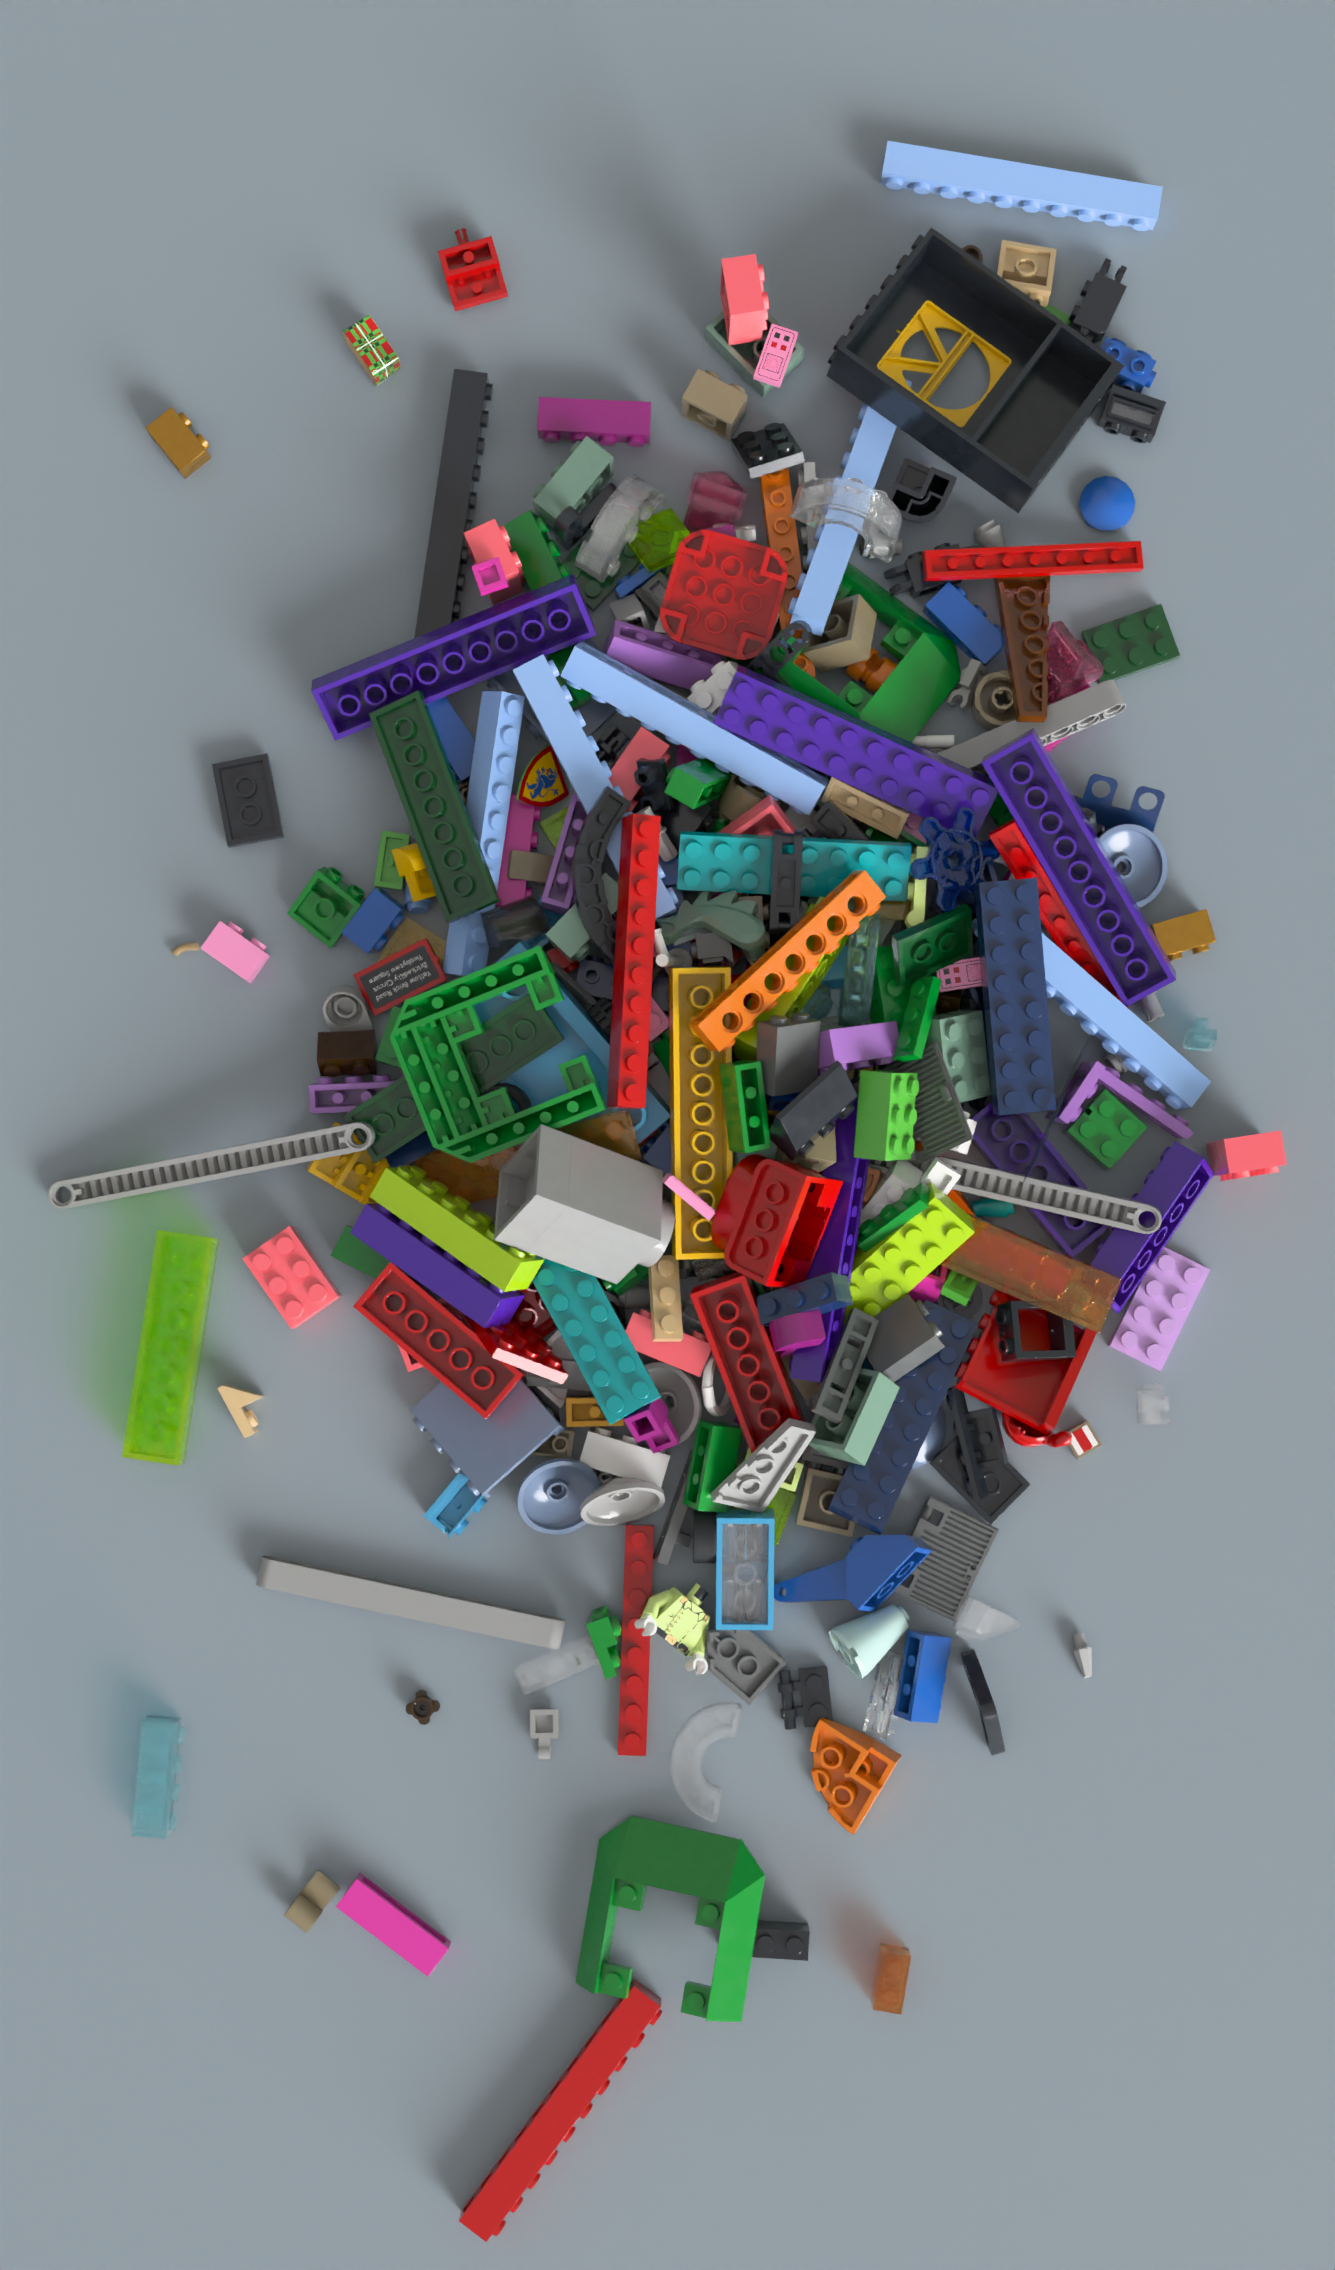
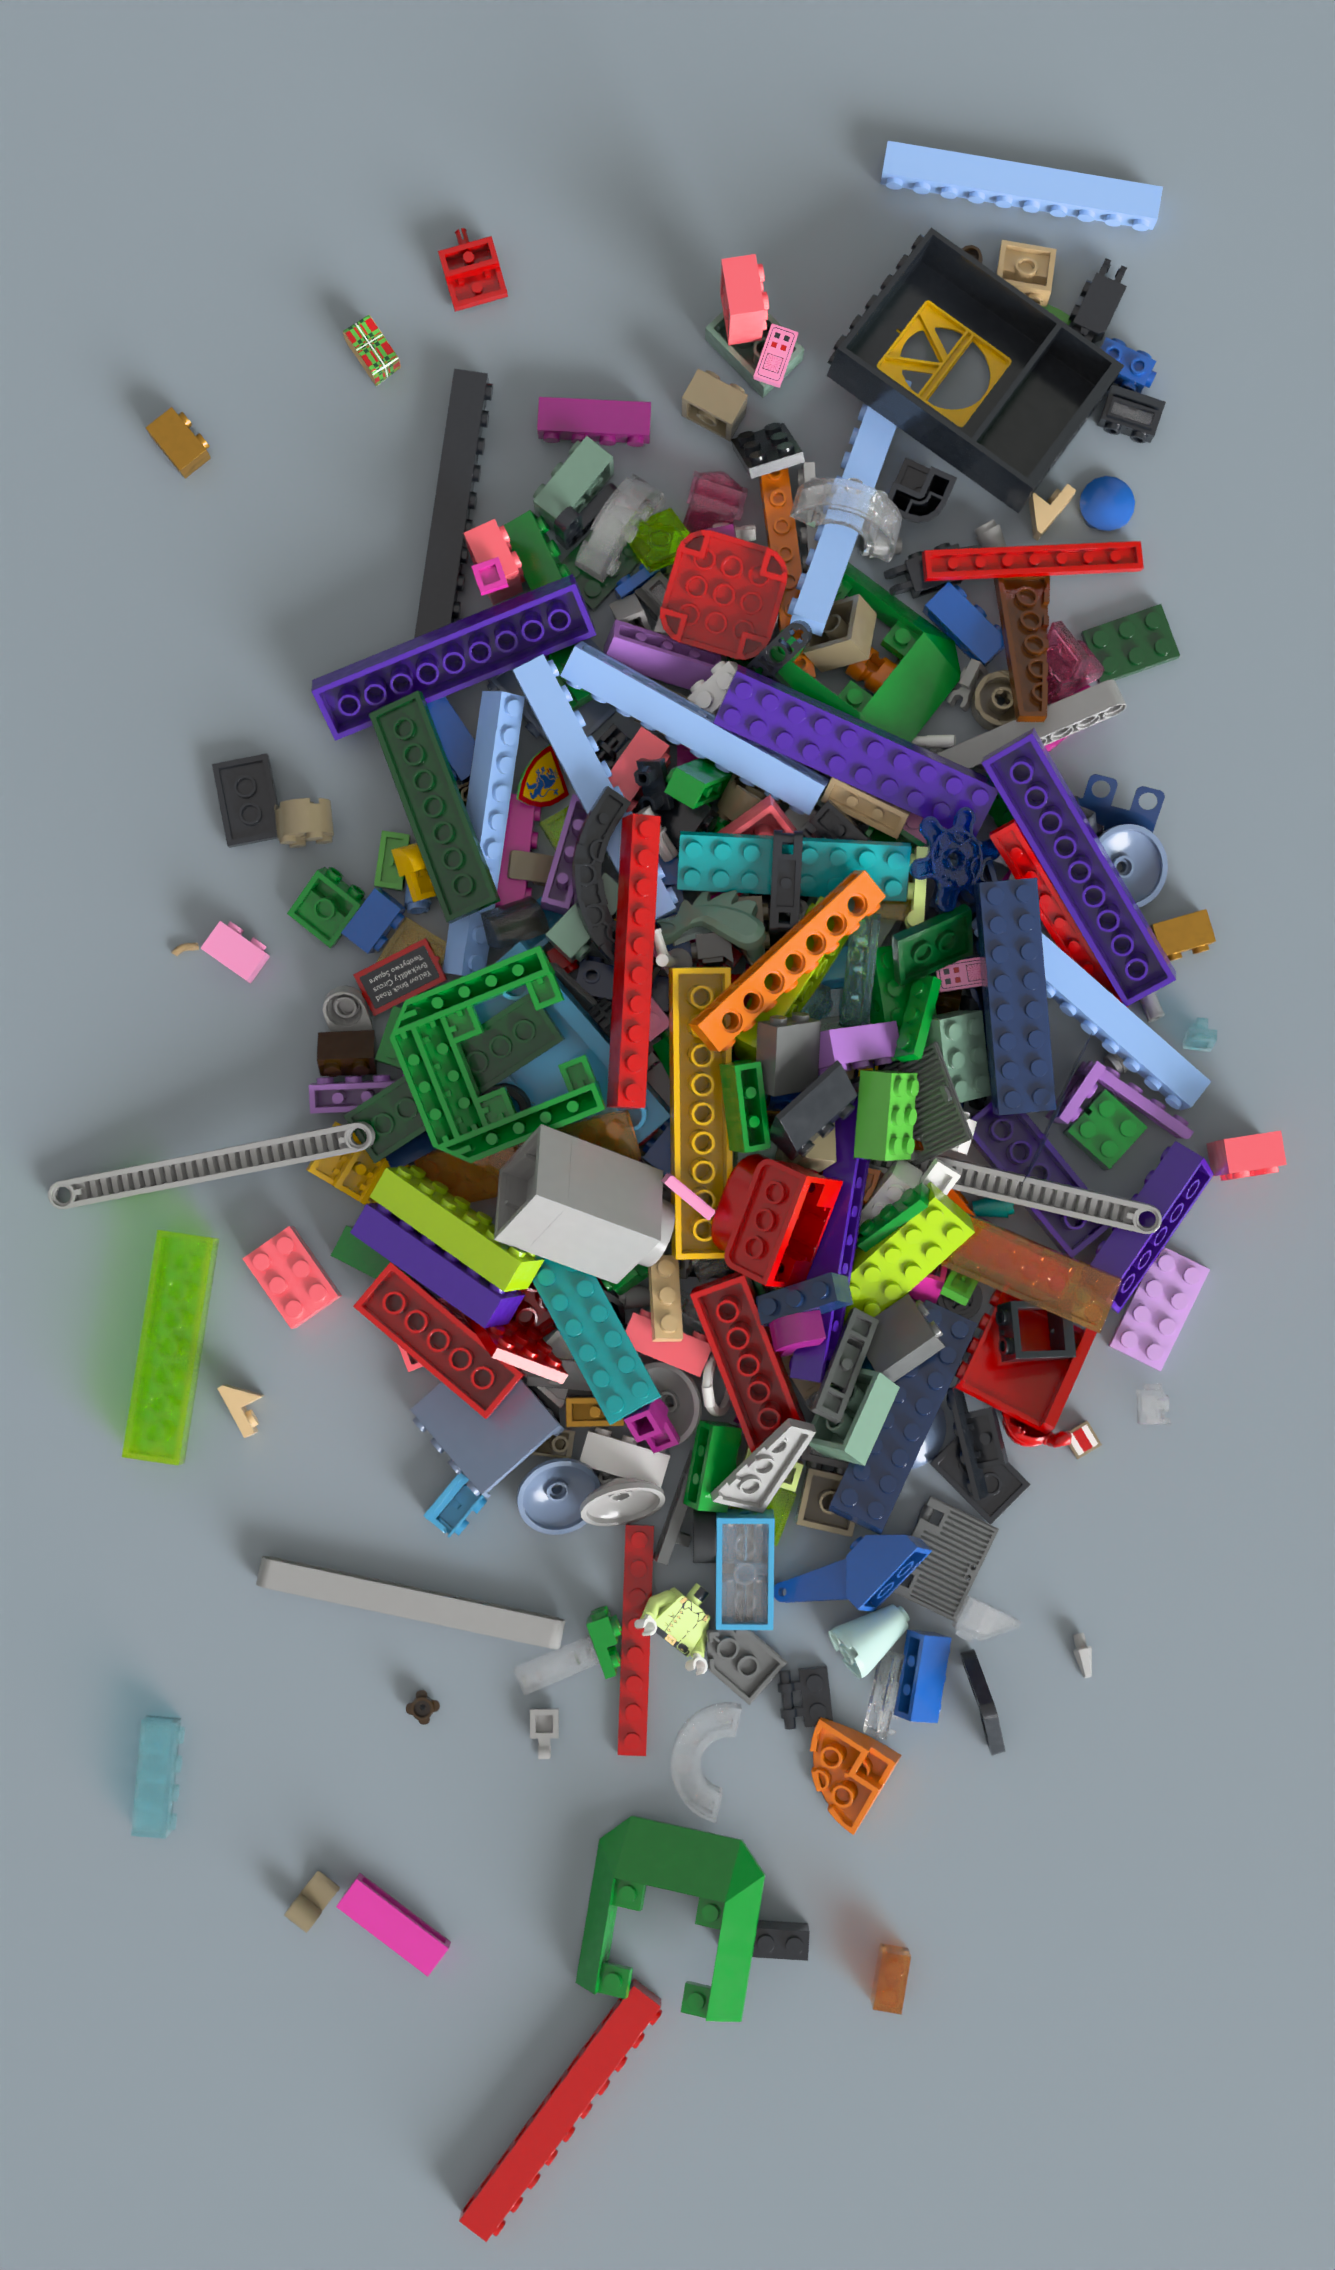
none -> dark tan brick [274,798,334,848]
none -> tan slope [1029,484,1076,541]

